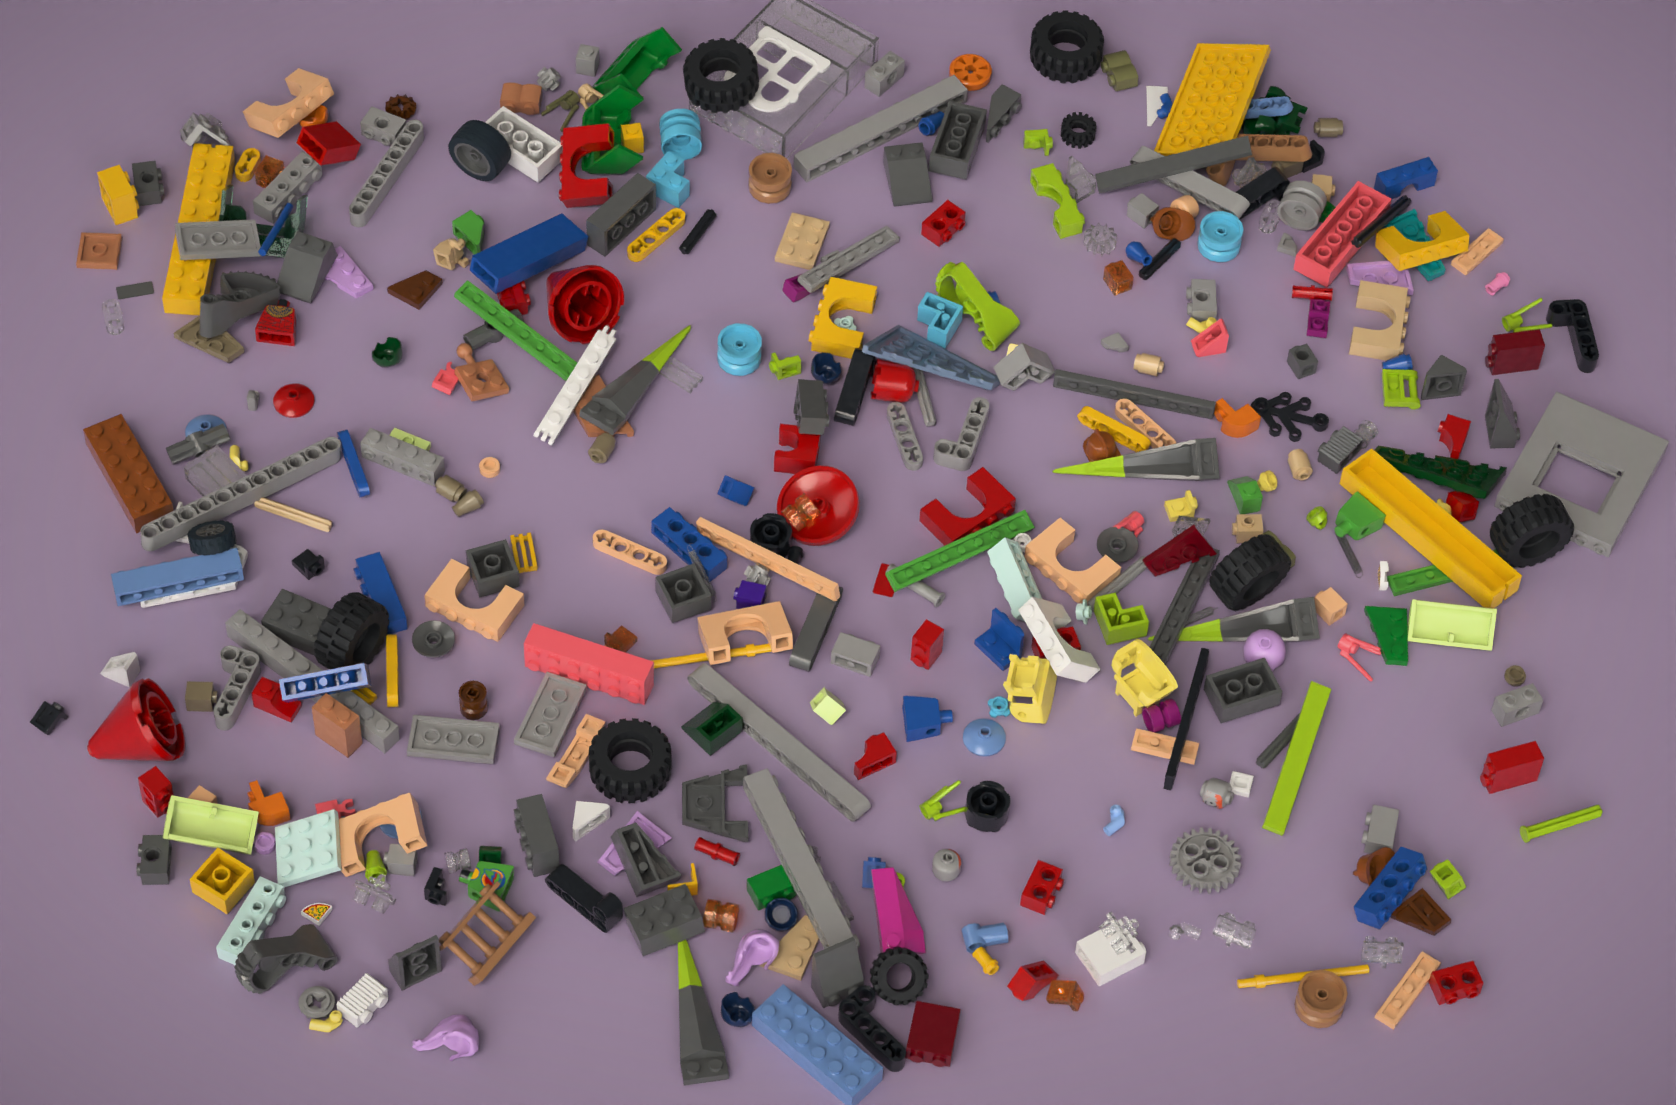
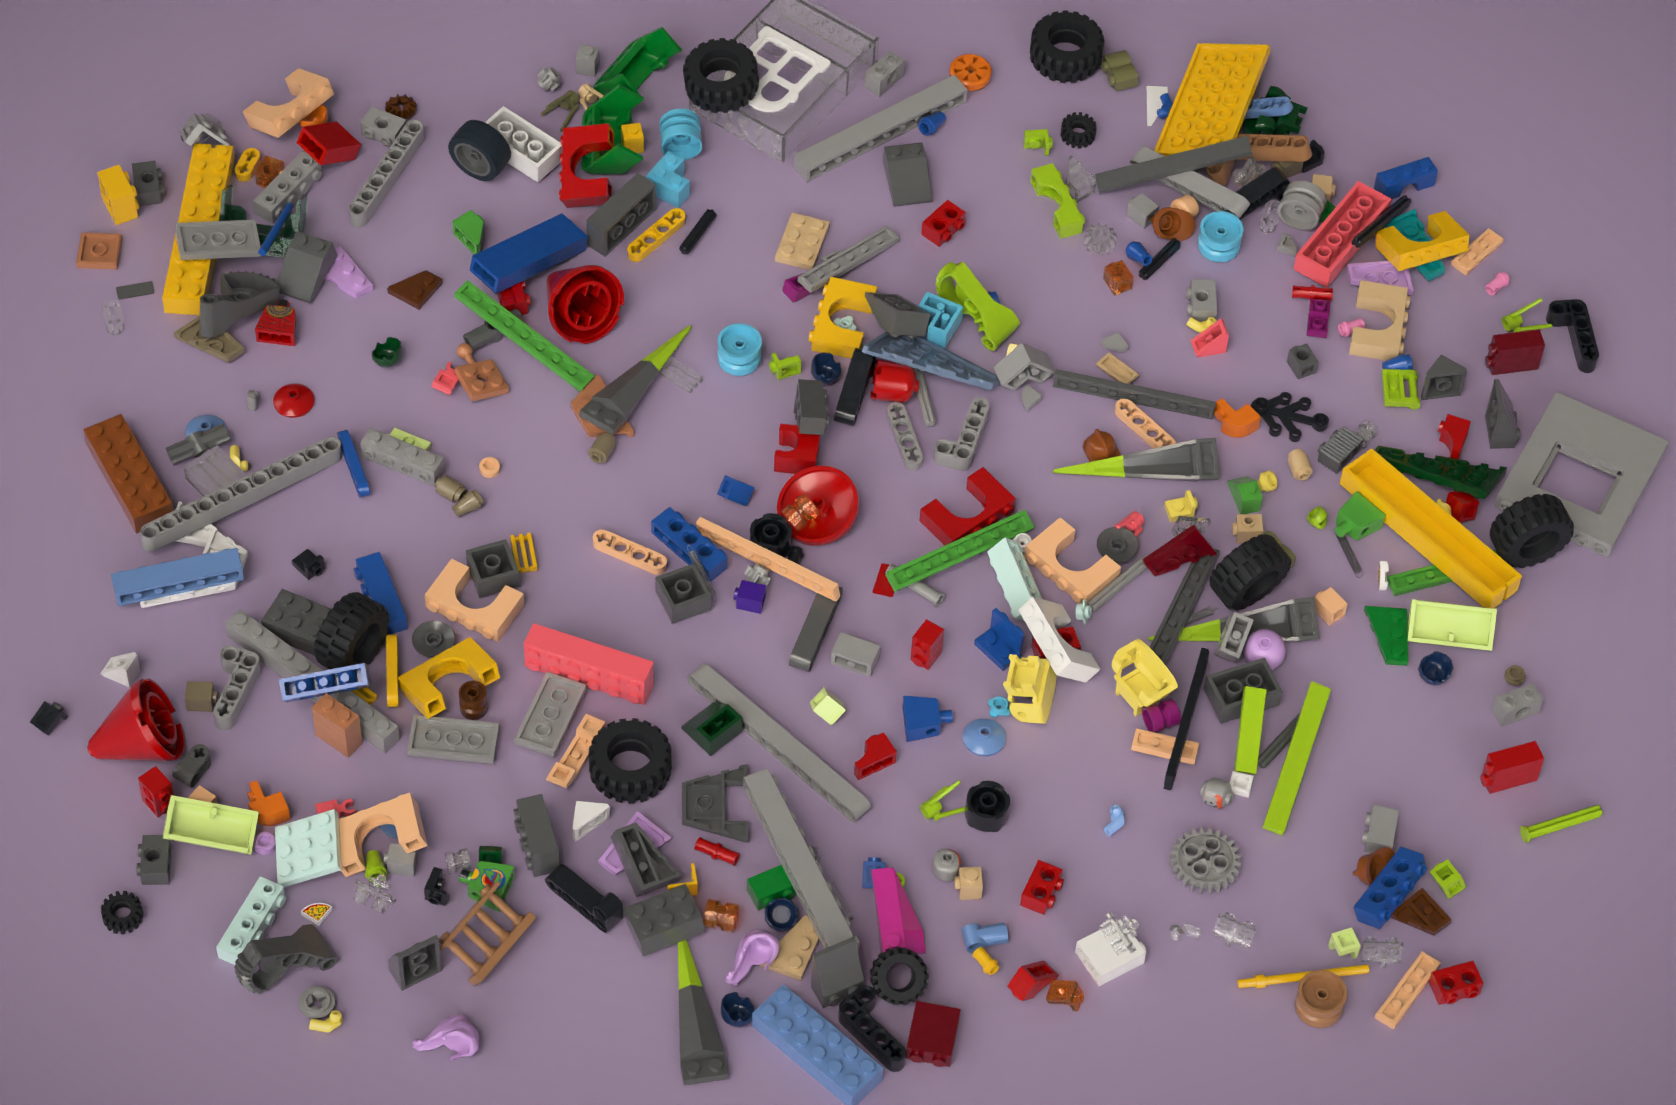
black wheel [187,520,237,555] -> none
yellow brick [190,847,255,914] -> none
red arch [252,677,302,723] -> none
tan axle [254,497,333,532] -> none
white brick [337,973,388,1028] -> none
tan piece [433,238,469,270] -> none
nougat brick [500,83,543,115] -> none
white hinge [533,325,617,446] -> none
clear orange bracket [604,625,637,653] -> none
yellow bar [650,644,772,668] -> none
light nougat arch [697,601,793,665] -> none
medium nougat wheel [748,153,792,204] -> none
dark grey brick [928,101,987,180] -> none
dark grey slope [986,84,1022,143] -> none
yellow beam [1077,406,1151,452] -> none
lime brick [1094,592,1149,645] -> none
tan brick [1133,353,1164,377] -> none
dark tan brick [1314,118,1343,137] -> none
coral plant [1338,633,1381,681] -> none
none -> black tyre [101,891,143,935]
none -> dark grey piece [172,744,211,788]
none -> yellow arch [397,637,500,719]
none -> dark grey slope [865,292,931,339]
none -> tan brick [954,867,983,900]
none -> light grey tile [1022,384,1042,411]
none -> tan tile [1096,352,1139,384]
none -> light grey brick [1214,612,1254,663]
none -> lime tile [1234,686,1266,775]
none -> yellowish green panel [1328,927,1361,959]
none -> bright pink pin [1338,318,1365,337]
none -> dark blue hair [1418,651,1453,685]

